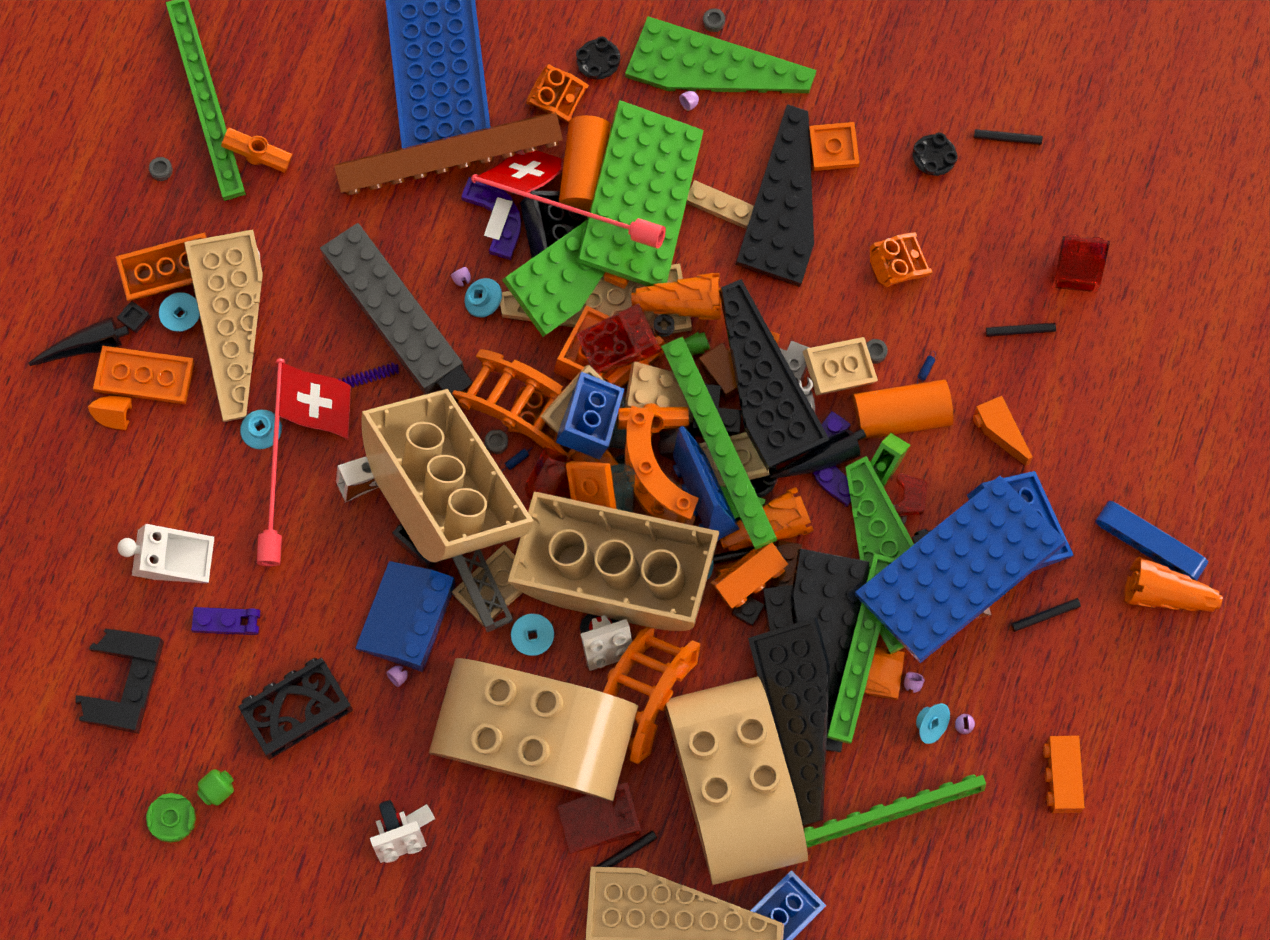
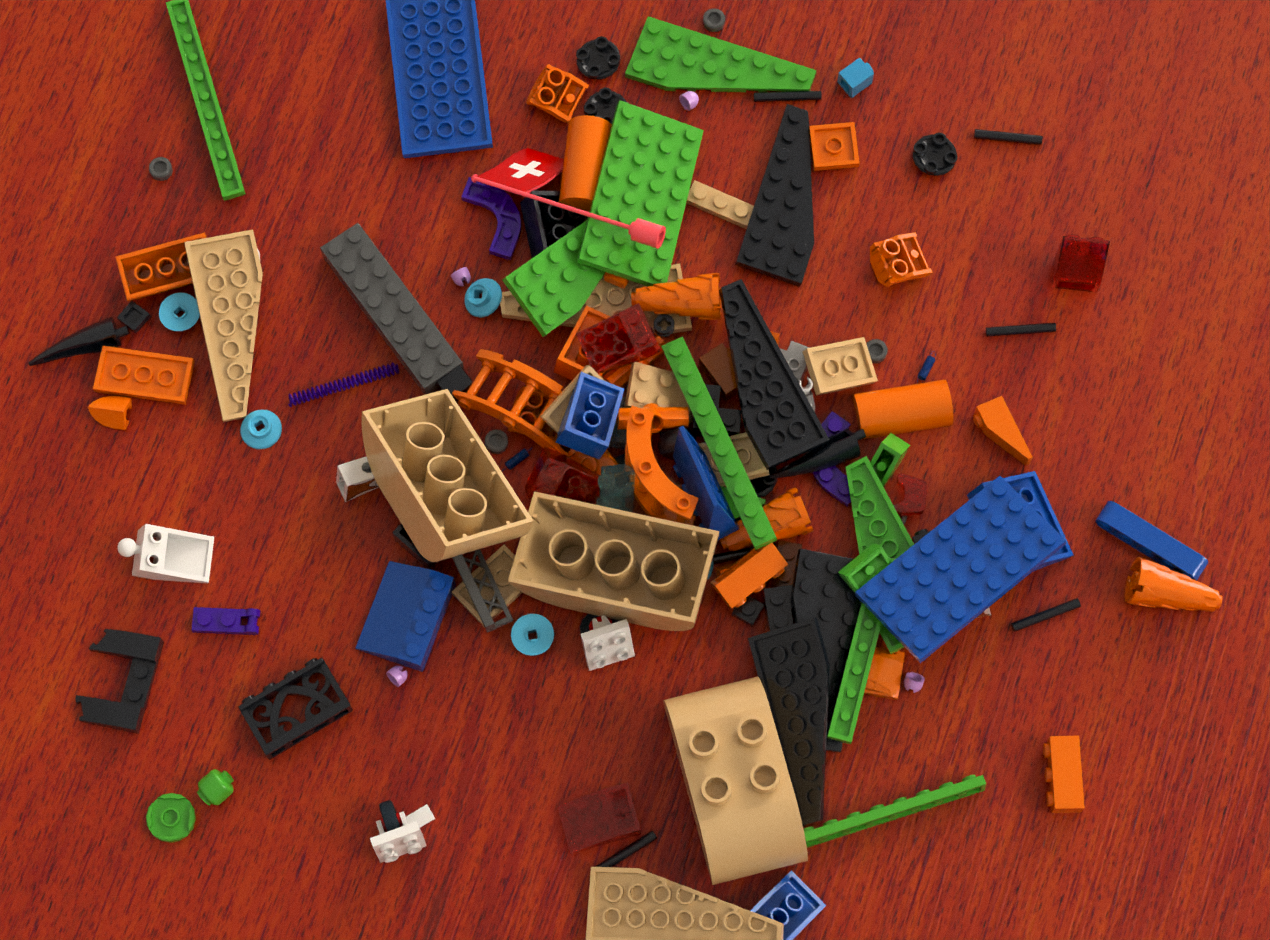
orange piece [221,128,292,173] -> none
flag [256,358,351,566] -> none
dark orange brick [334,112,563,195] -> none
tan brick [429,658,638,801] -> none
white sticker [484,197,513,240] -> none
orange plate [566,461,617,509] -> none
orange fence [603,627,700,764] -> none
bright green cone [684,332,710,355] -> none
medium azure piece [916,703,950,744] -> none
lavender hinge [955,714,975,734] -> none
none -> black dish [584,87,627,124]
none -> black bar [754,91,822,102]
none -> dark azure brick [837,58,874,98]
none -> bright green slope [838,544,892,592]

